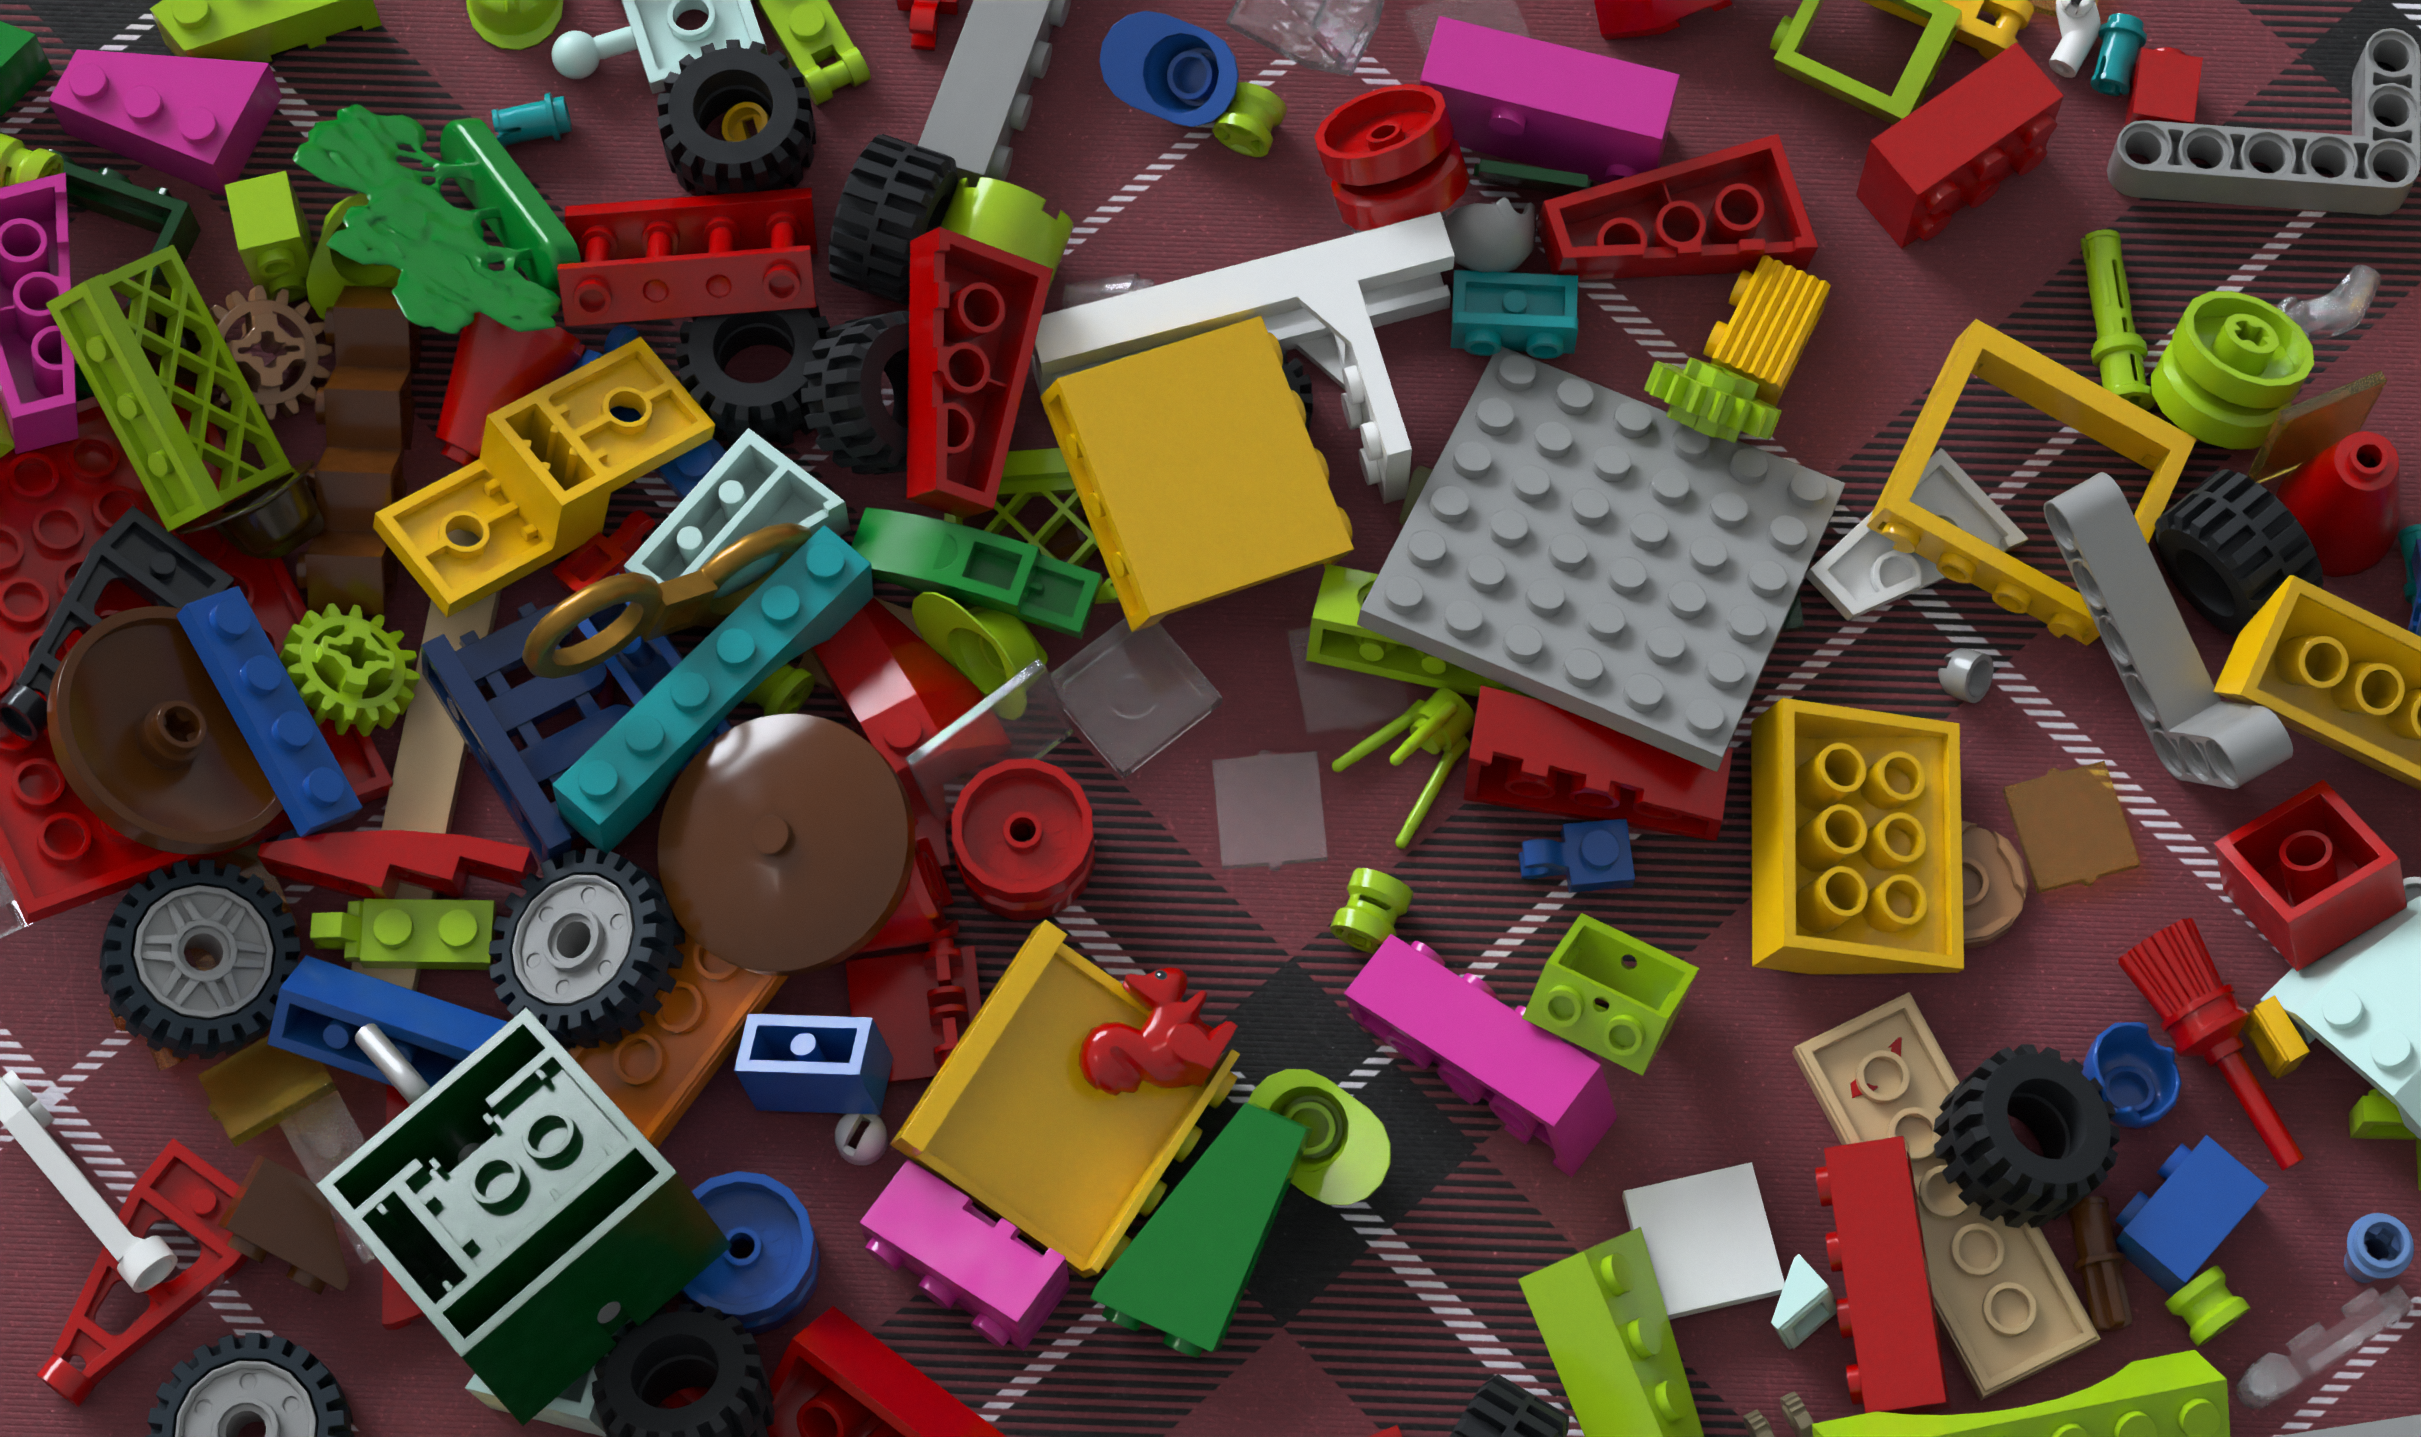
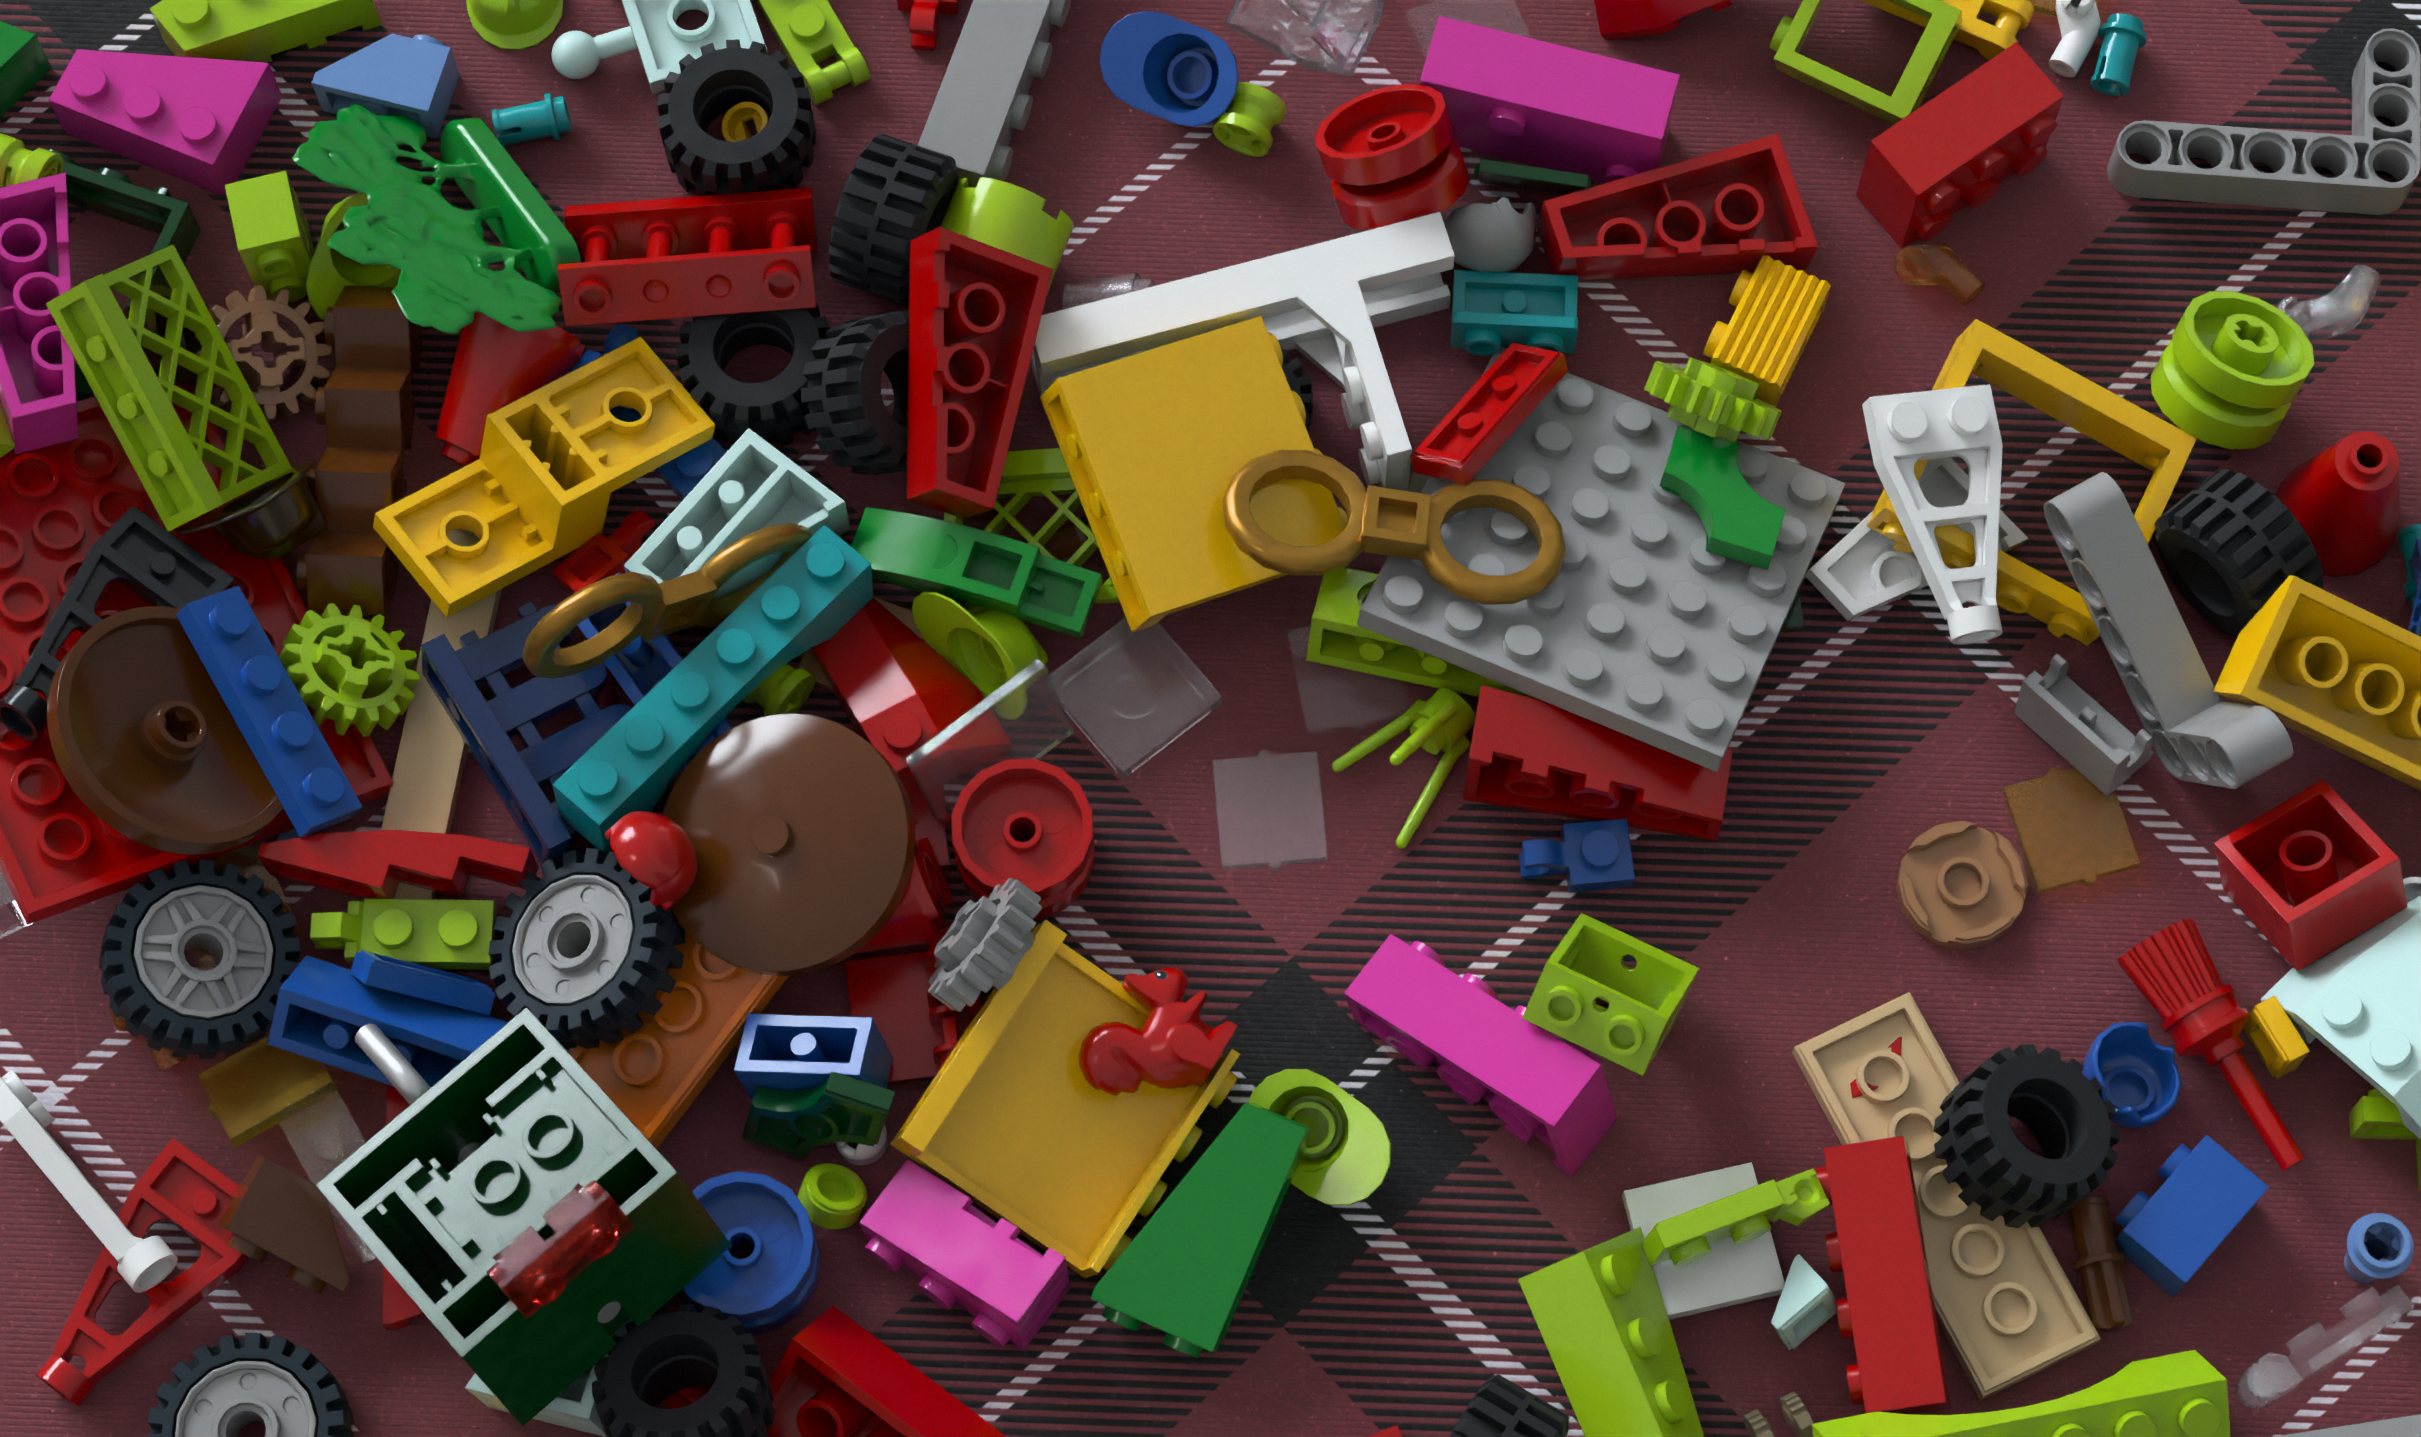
lime wheel [1330,868,1414,954] -> none
yellow slope [1751,698,1964,974] -> none
light grey hinge [1938,649,1994,703] -> none
lime pin [2080,229,2156,411] -> none
red brick [2124,47,2203,127] -> none
lime wheel [2165,1265,2251,1347] -> none
clear yellow piece [2247,370,2387,483] -> none
none -> medium blue slope [312,33,460,139]
none -> blue tile [350,950,496,1015]
none -> clear red hinge [486,1179,634,1319]
none -> red hair [605,811,698,911]
none -> dark green tile [741,1071,895,1159]
none -> lime tile [797,1163,867,1229]
none -> light grey gear [928,878,1042,1012]
none -> pearl gold bar [1222,450,1566,605]
none -> red tile [1410,343,1569,485]
none -> lime hinge [1641,1168,1830,1267]
none -> green tile [1659,426,1786,570]
none -> white plate [1862,384,2003,645]
none -> clear orange arm [1893,244,1986,306]
none -> light grey hinge [2014,654,2154,797]

